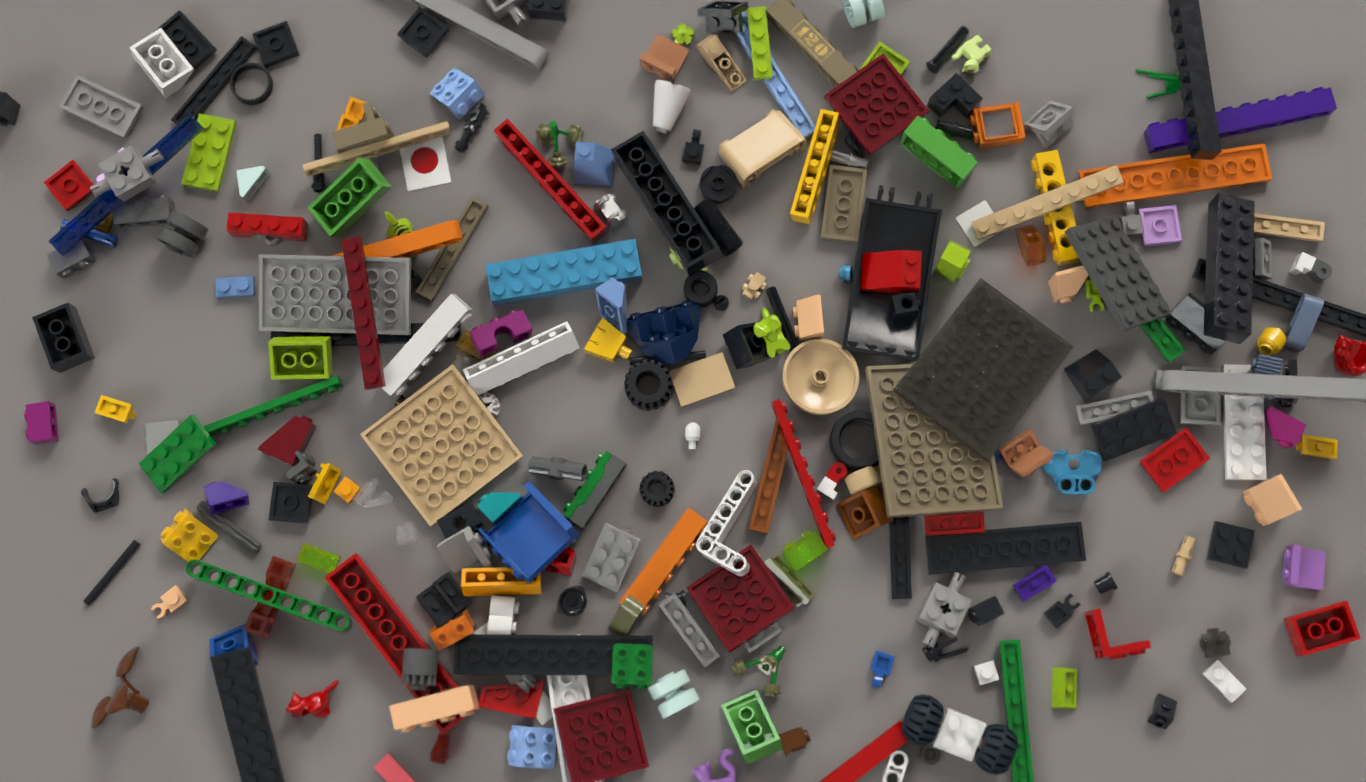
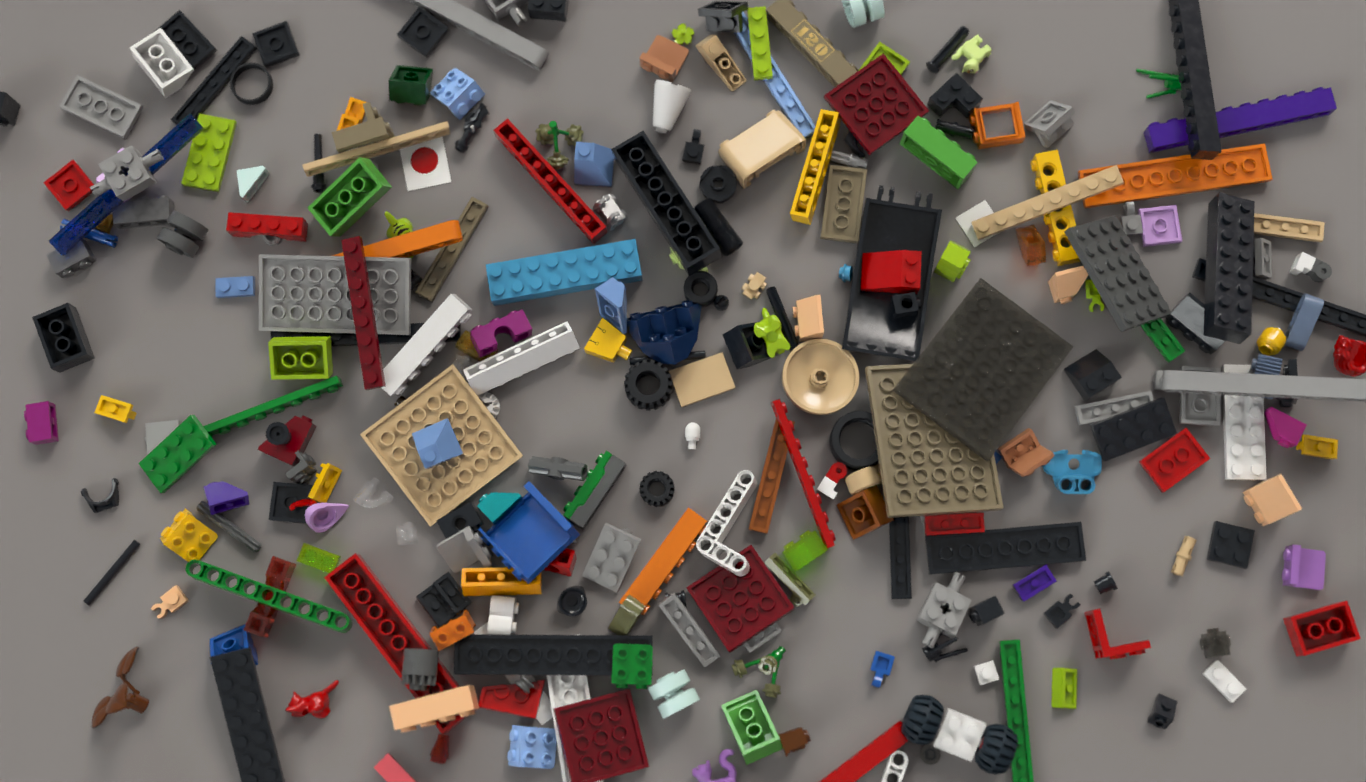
light orange plate [333,476,362,504] -> none
none -> black piece [266,422,292,445]
none -> lavender piece [289,499,349,533]
none -> dark green slope [388,65,433,106]
none -> medium blue slope [412,418,463,469]

